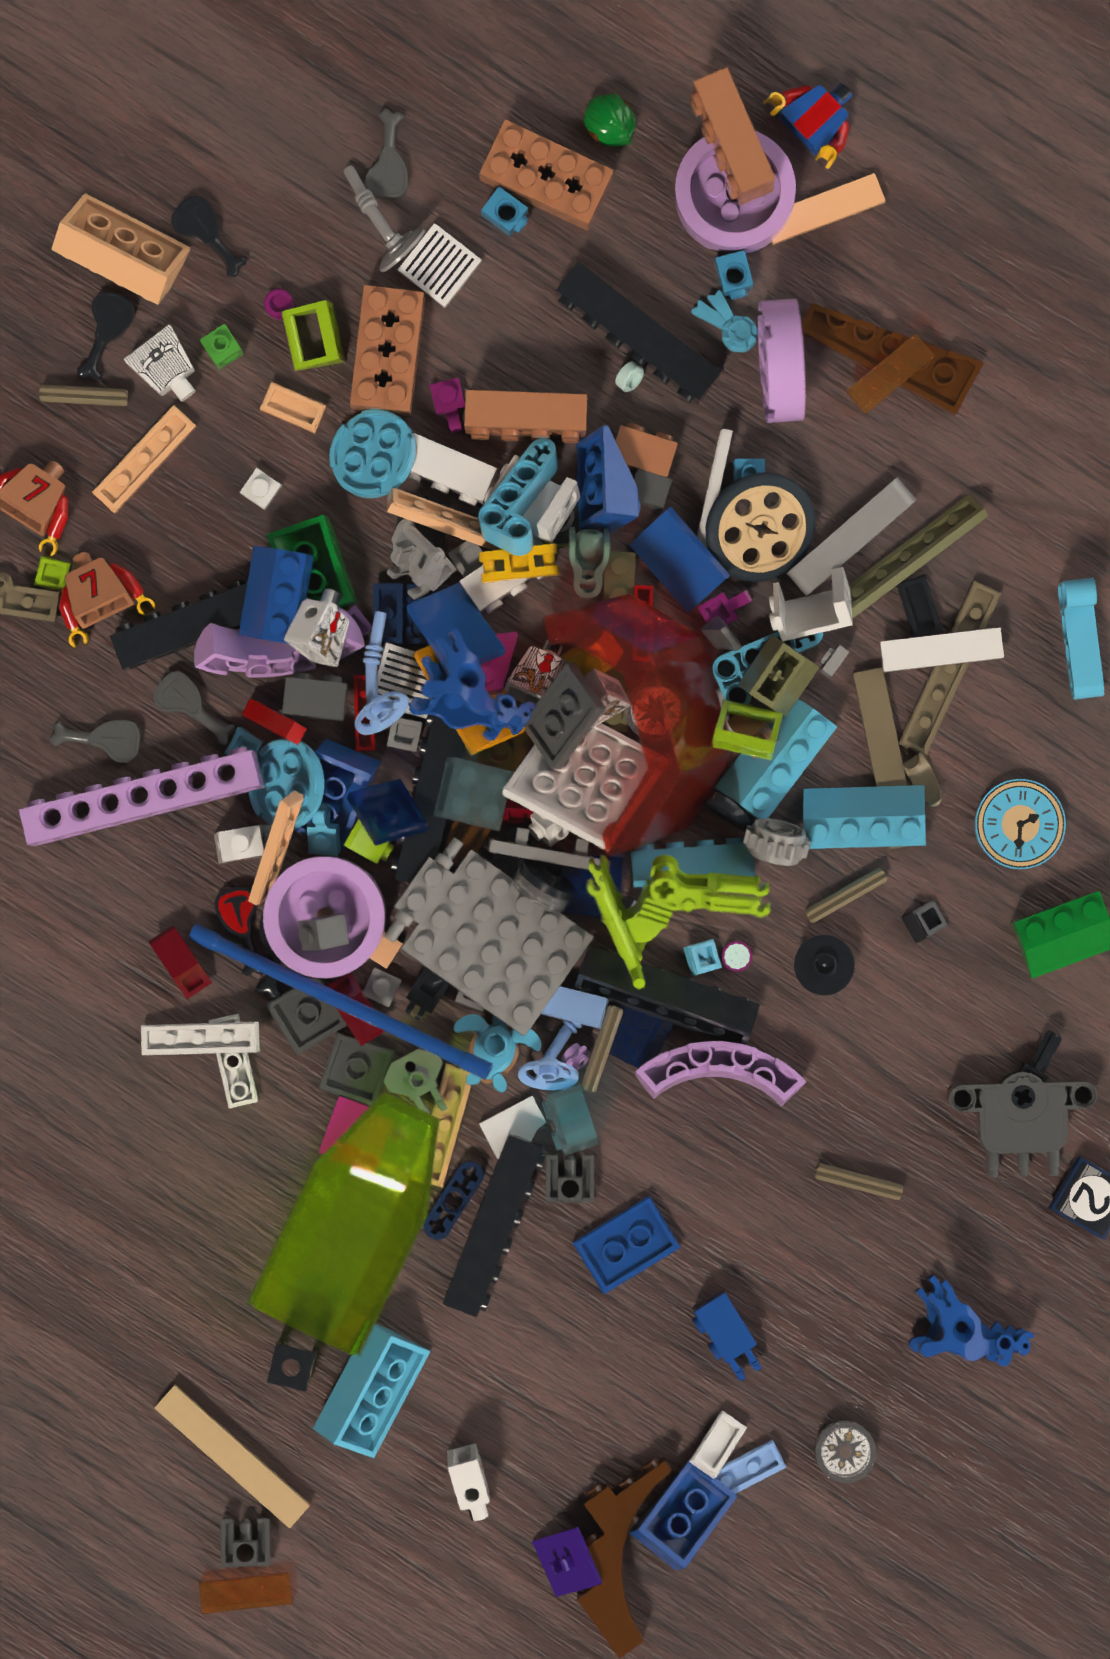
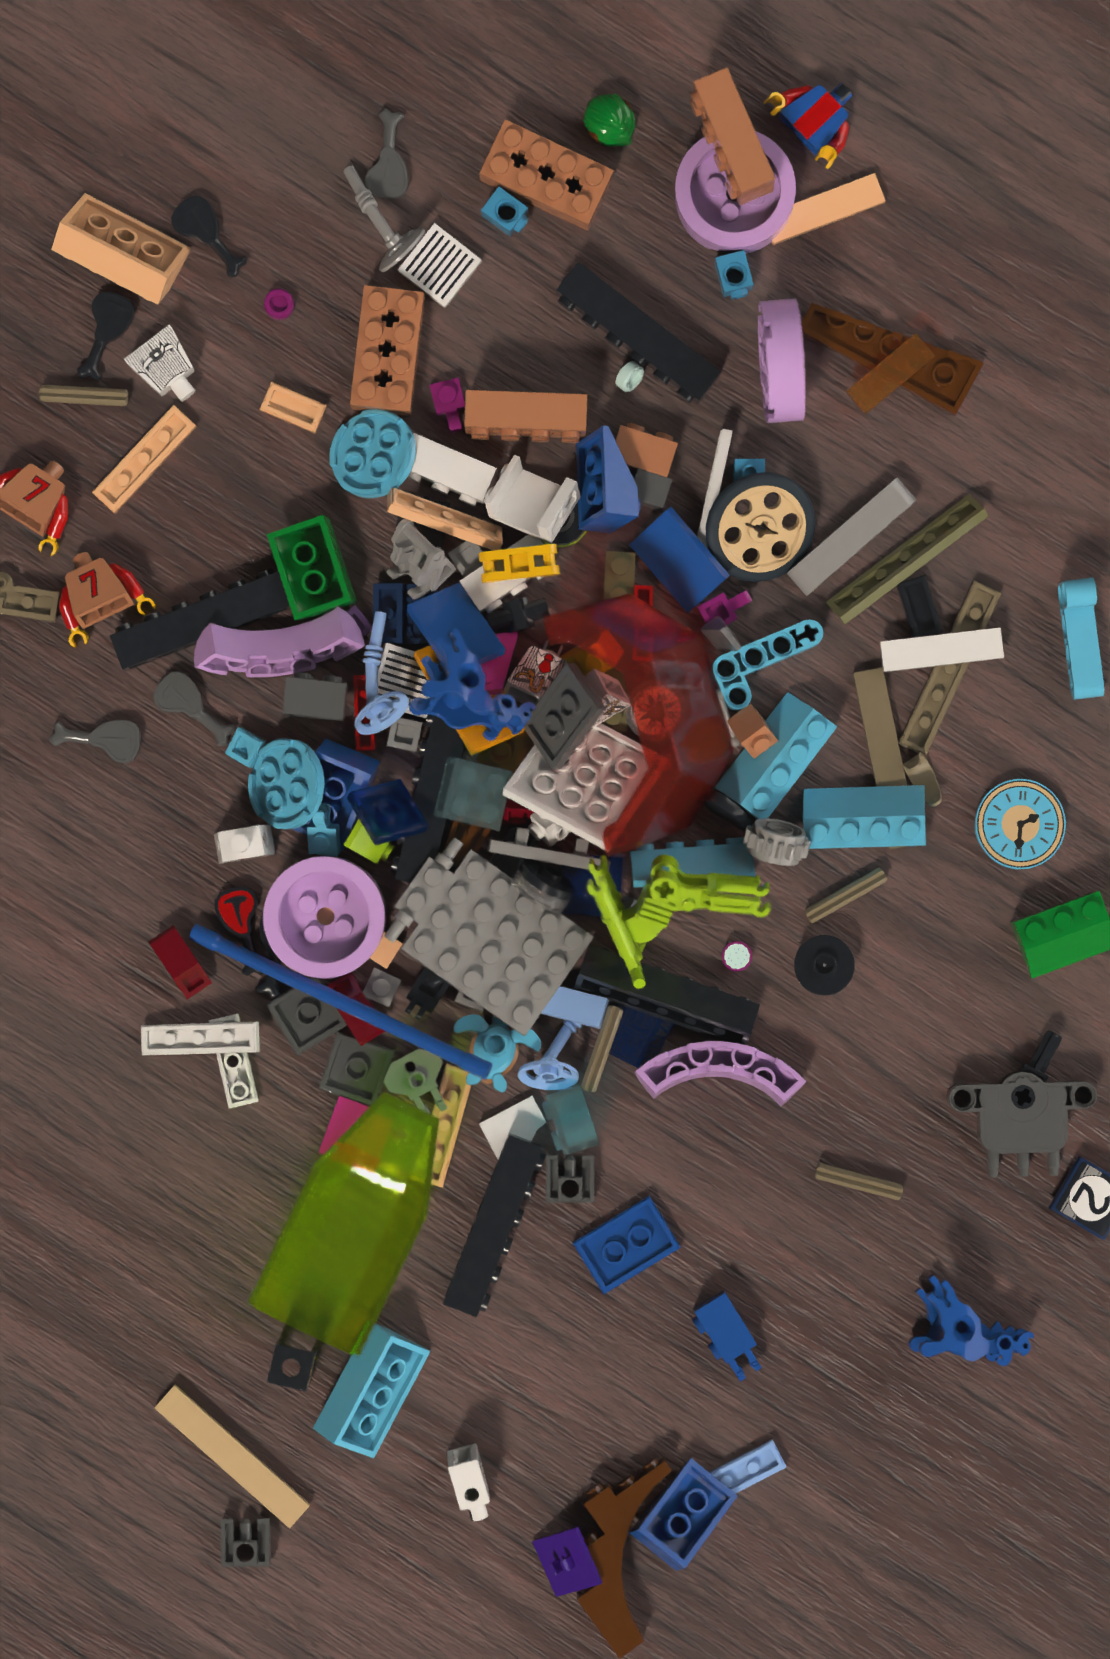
lavender brick [19,747,265,846] -> none
lime tile [34,556,71,592] -> none
clear orange tile [199,1572,293,1614] -> none
bright green brick [200,324,244,370] -> none
blue slope [238,546,314,644] -> none
white plate [240,468,282,510] -> none
red piece [241,698,307,745] -> none
light nougat tile [248,791,304,906] -> none
lime tile [282,300,346,371] -> none
white torso [284,589,349,667] -> none
dark grey brick [298,914,349,951] -> none
dark blue beam [424,1161,484,1240] -> none
medium azure beam [479,438,558,556] -> none
lavender plate [561,1043,590,1072] -> none
sand green piece [569,526,610,598] -> none
medium azure tile [683,939,722,976] -> none
white tile [689,1410,747,1479] -> none
medium azure piece [691,290,758,352] -> none
lime tile [713,700,783,761] -> none
olive slope [738,635,819,717] -> none
white panel [769,567,853,641] -> none
clear piece [814,1419,877,1483] -> none
light grey plate [820,645,849,678] -> none
black slope [902,900,948,943] -> none
none -> black axle [487,597,550,633]

